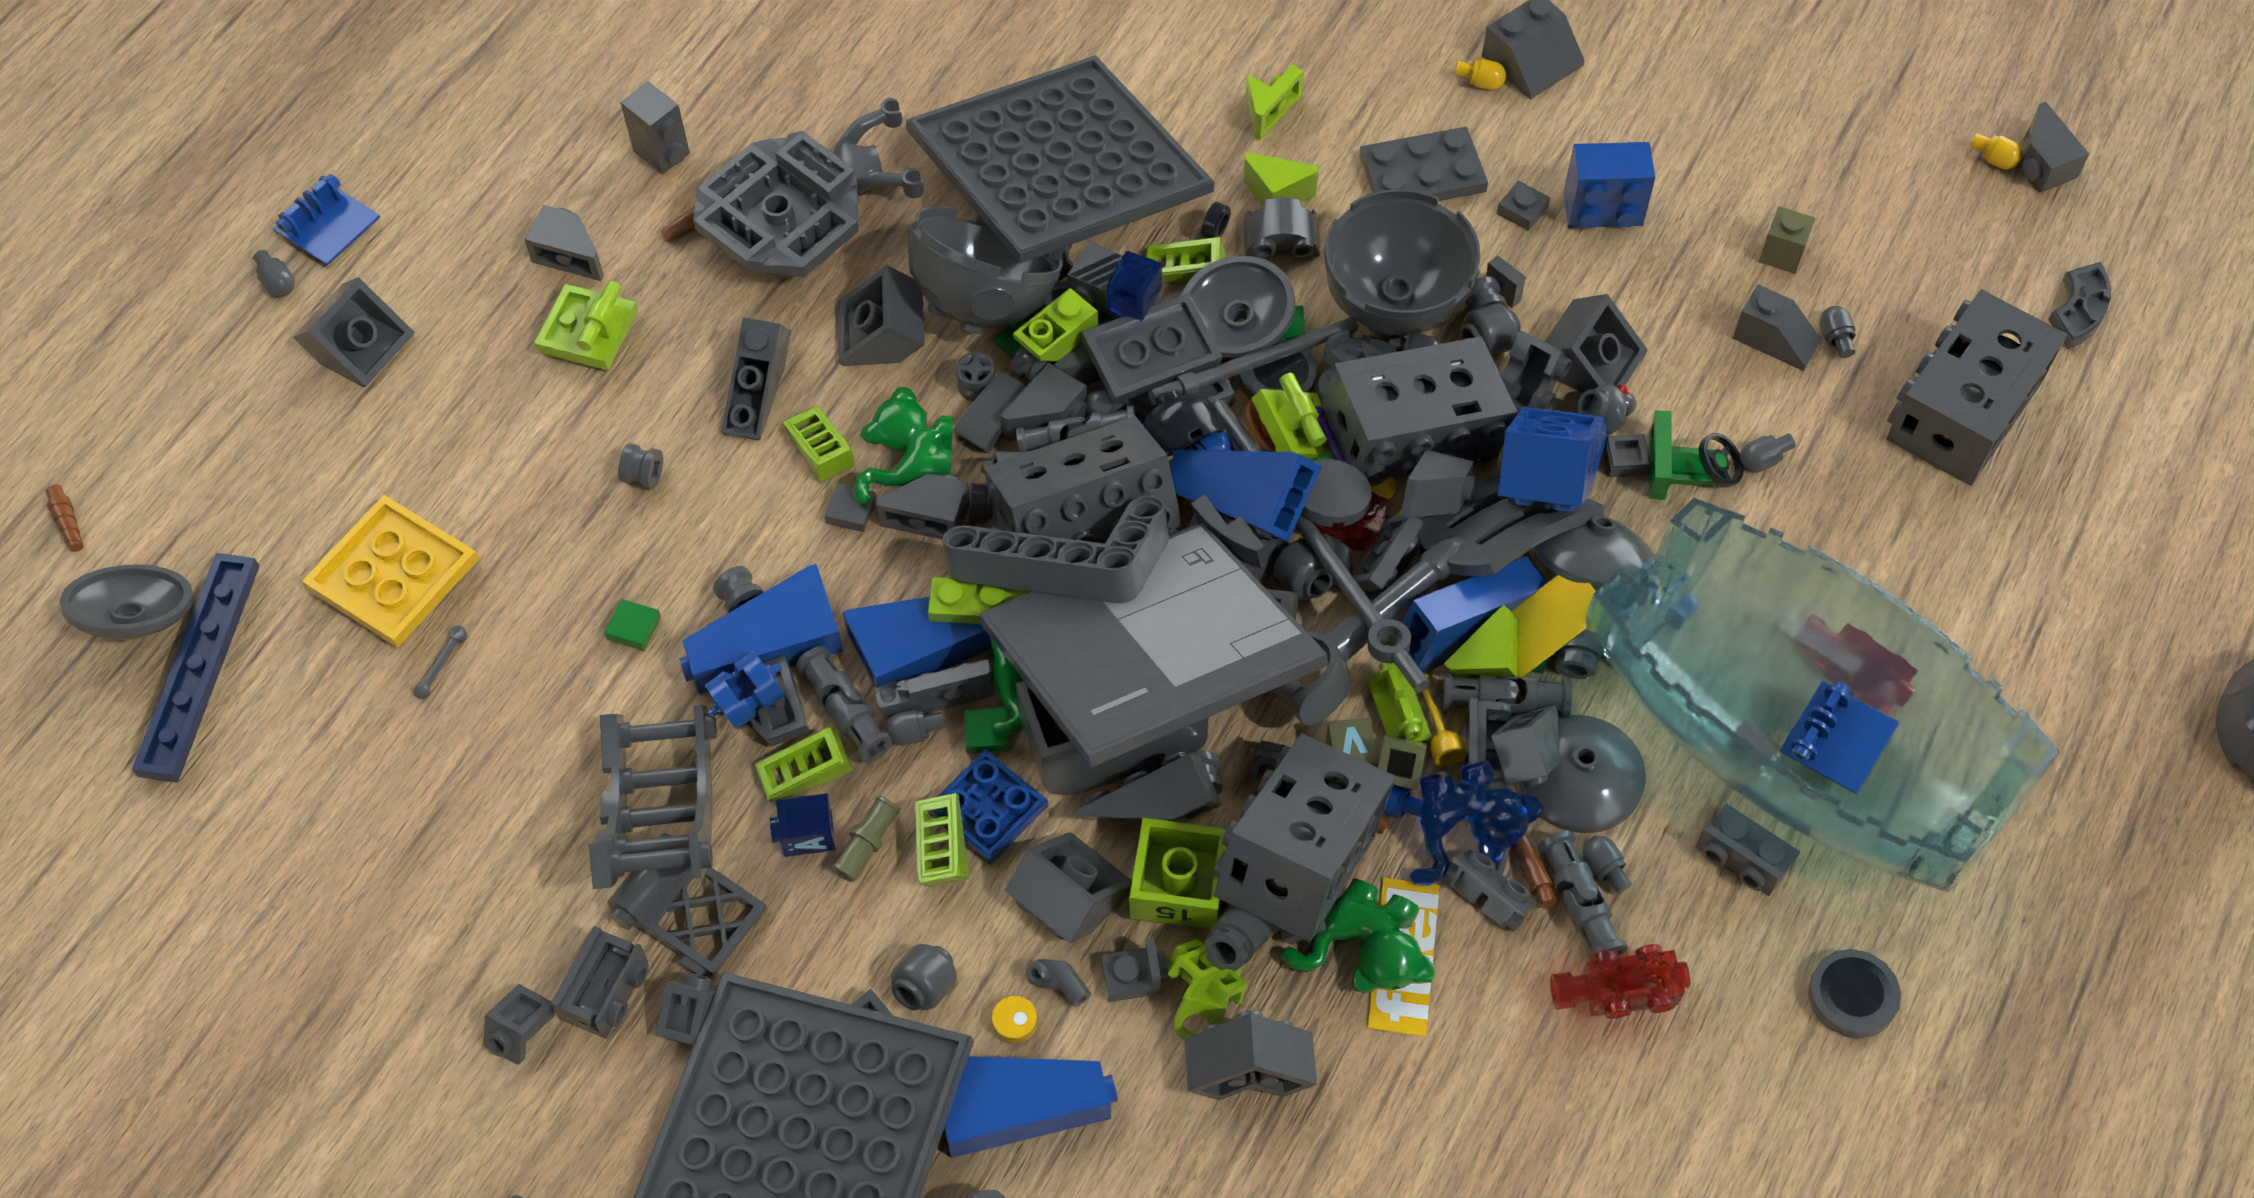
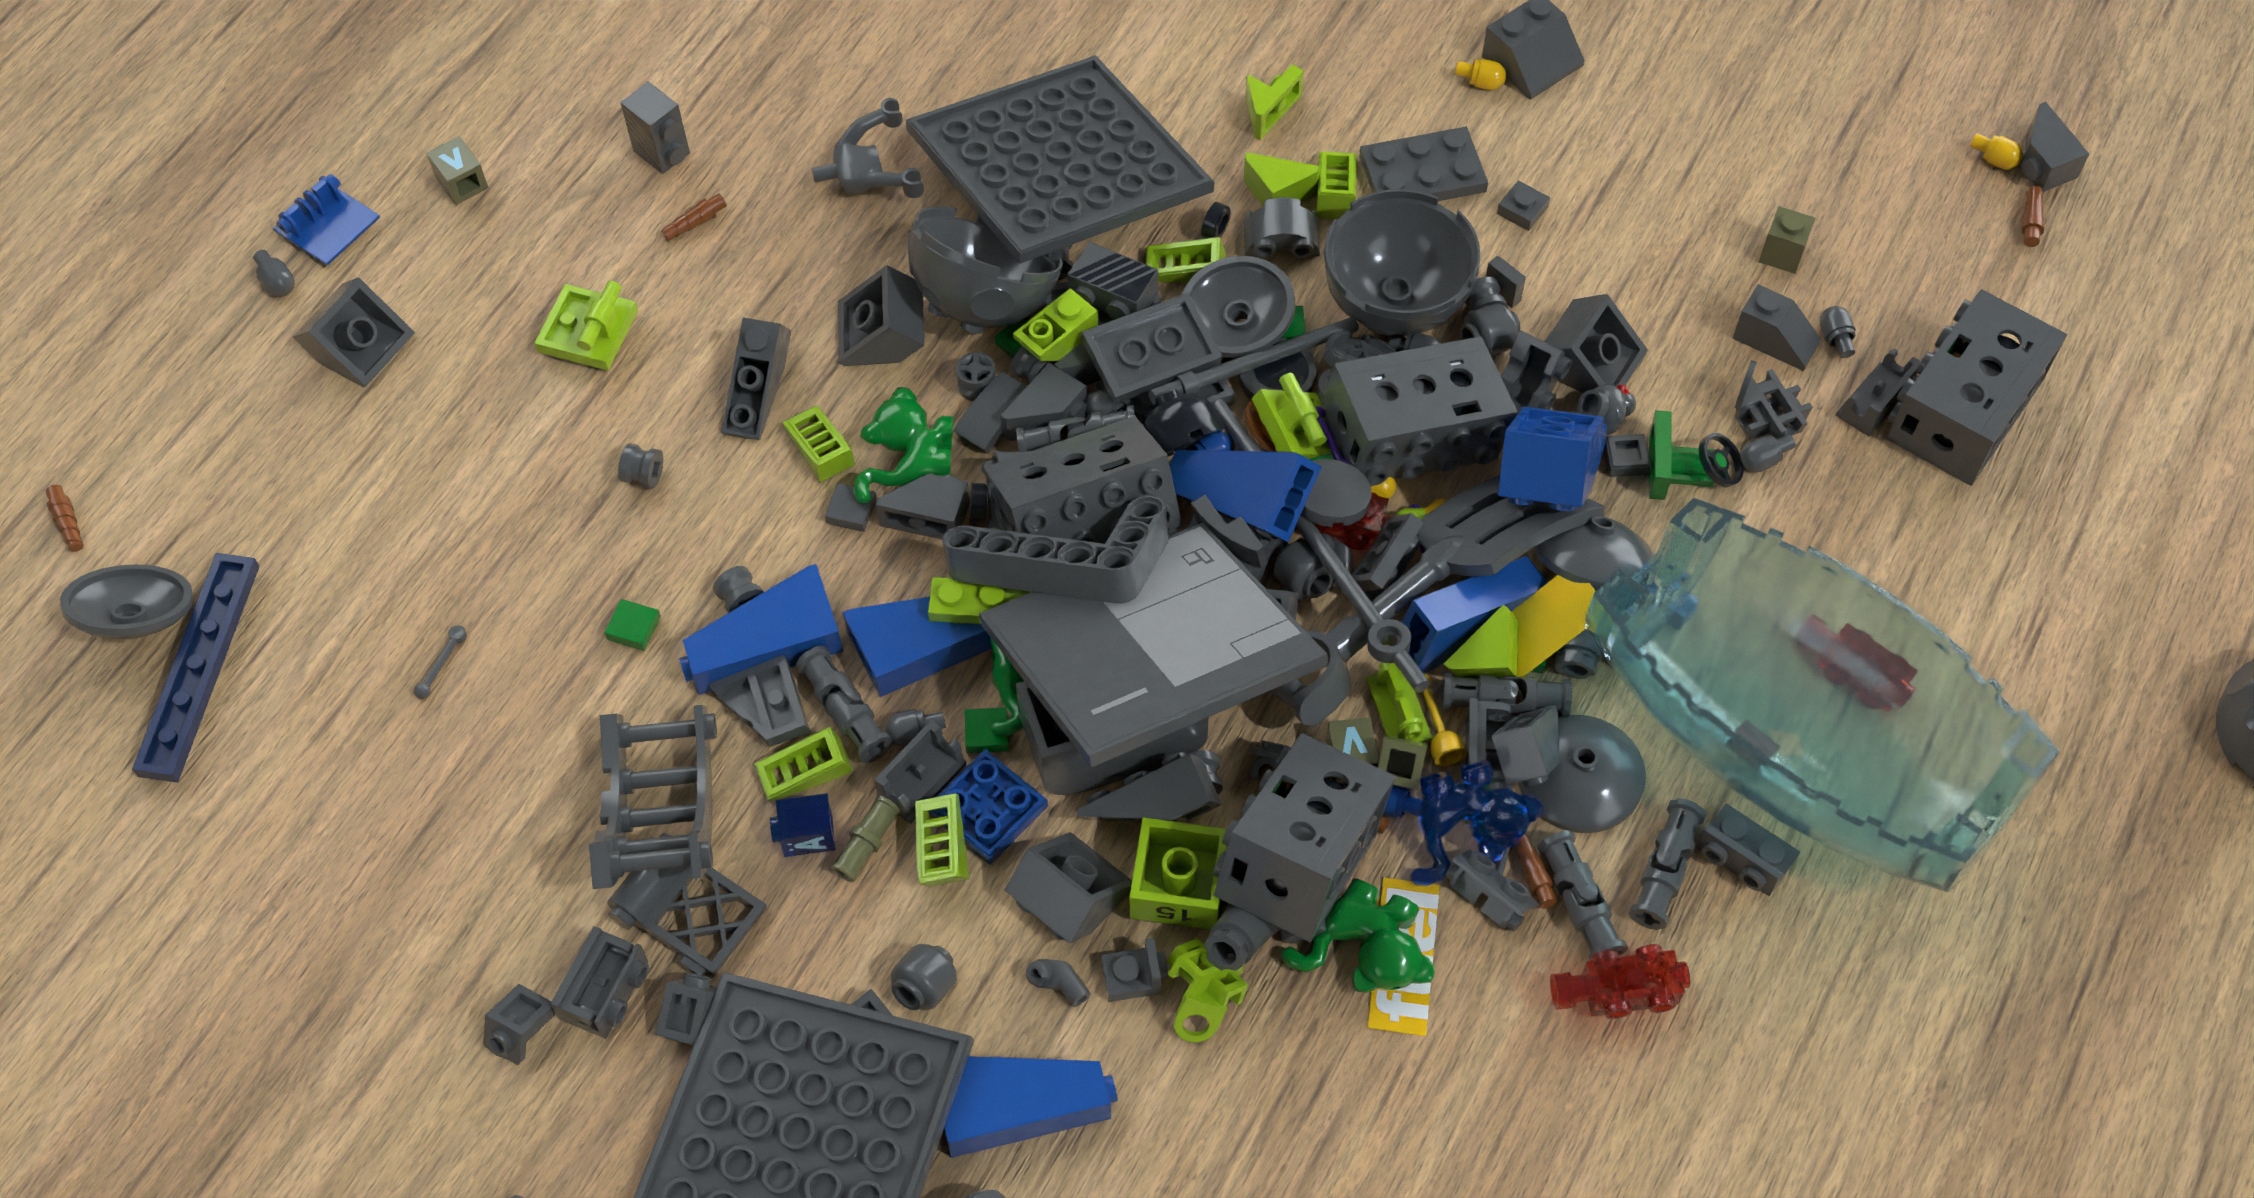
yellow plate [302,495,479,648] -> none
slope [524,205,604,281] -> none
dark grey piece [693,131,859,279] -> none
blue wheel [705,650,785,730] -> none
dark grey hinge [875,659,995,717] -> none
yellow tile [992,996,1037,1044] -> none
clear blue brick [1106,250,1162,322] -> none
dark grey brick [1185,1011,1317,1100] -> none
dark grey slope [1401,450,1477,518] -> none
blue brick [1563,142,1656,228] -> none
dark grey cylinder [1582,835,1632,894] -> none
blue hinge [1779,680,1900,795] -> none
tile [1808,949,1901,1039] -> none
dark grey tile [2048,262,2111,349] -> none
none -> olive brick [426,136,489,205]
none -> dark grey hinge [874,720,967,824]
none -> lime slope [1316,151,1356,219]
none -> dark grey piece [1628,798,1707,930]
none -> dark grey piece [1734,360,1813,440]
none -> dark grey hinge [1836,349,1921,436]
none -> dark orange animal [2022,186,2044,247]

